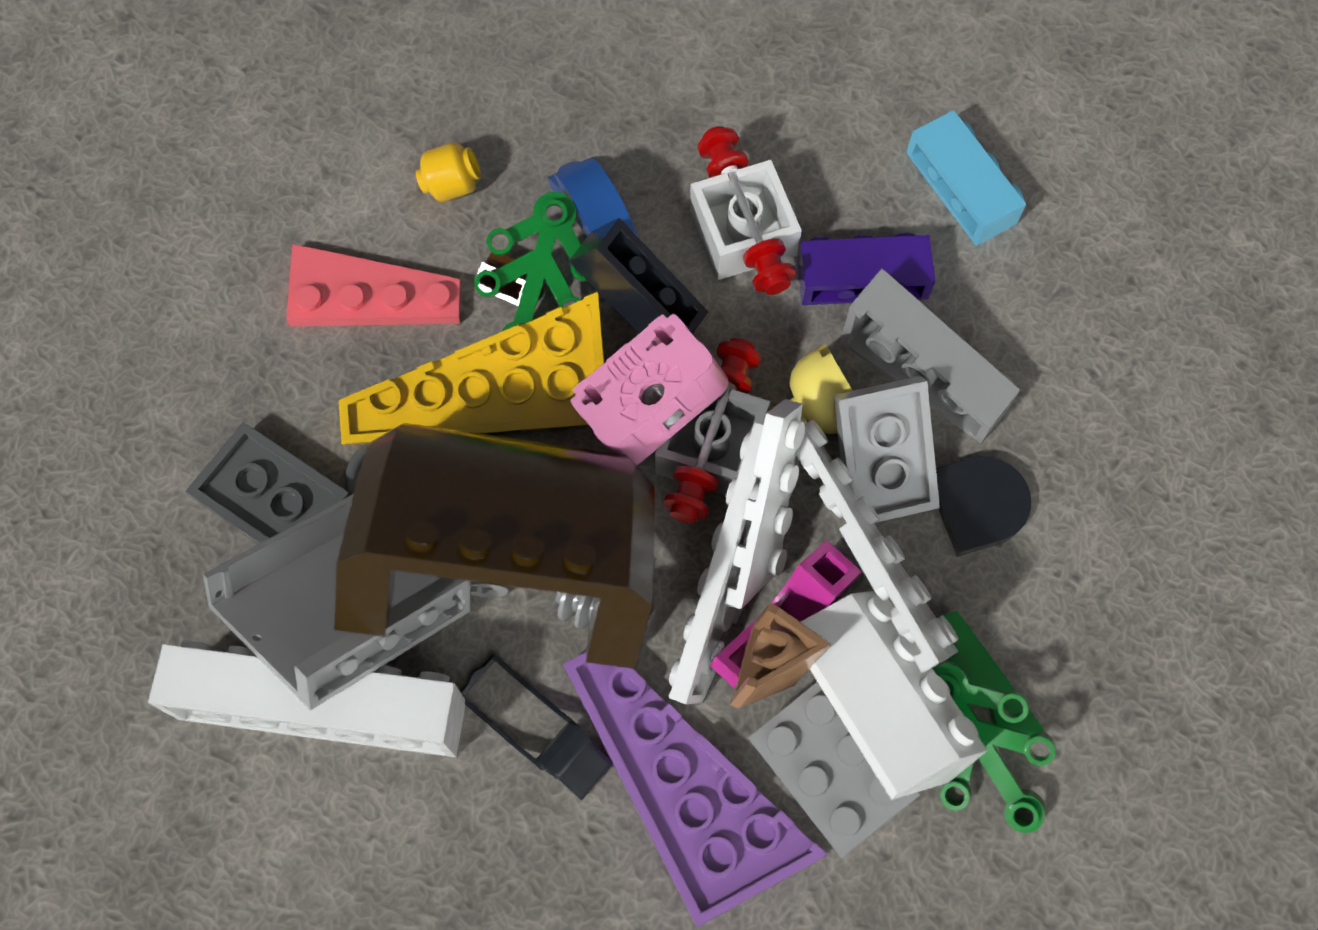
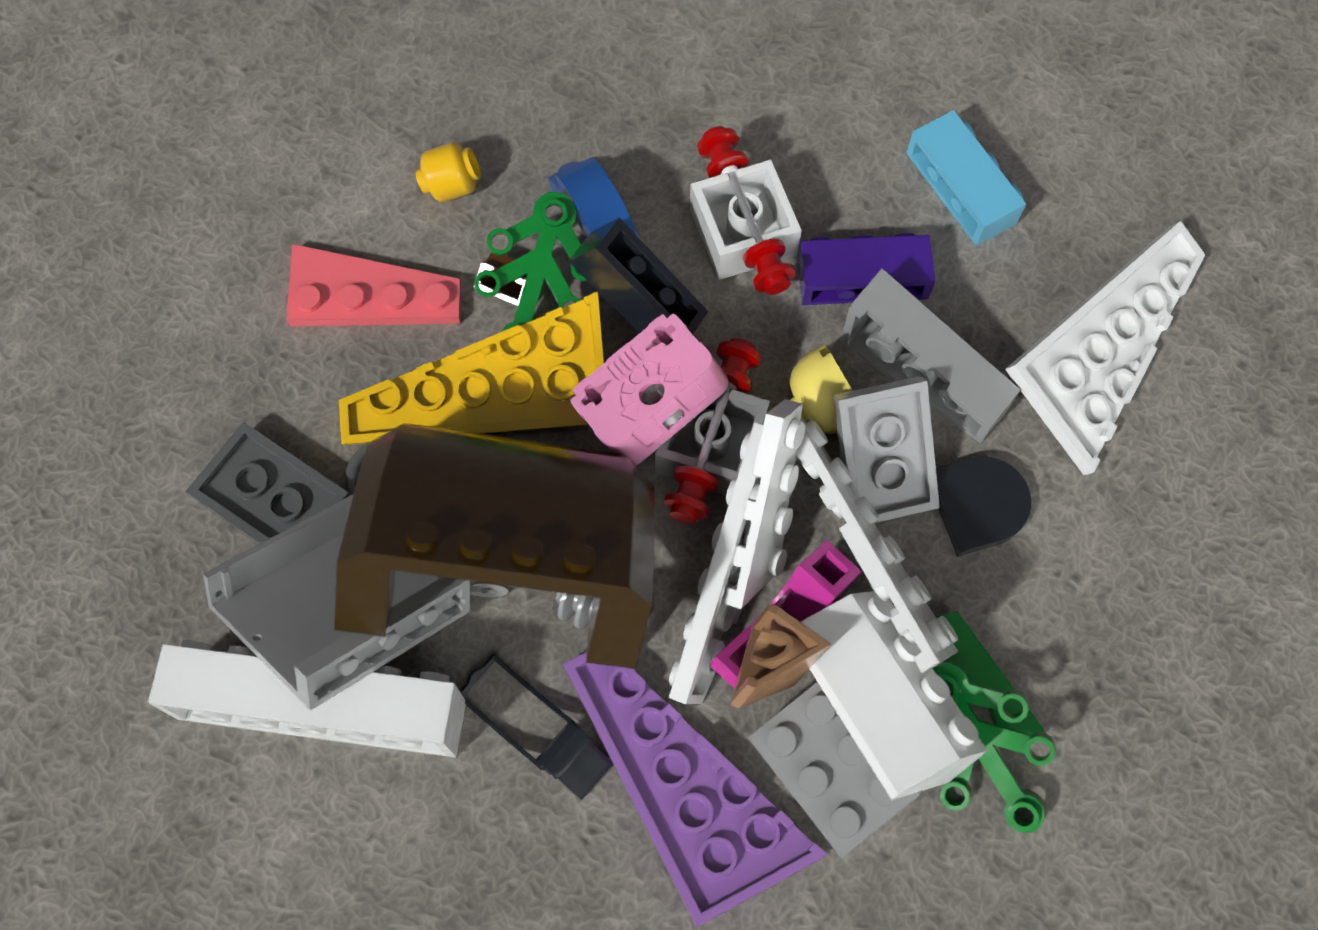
none -> white wing [1005,221,1205,475]

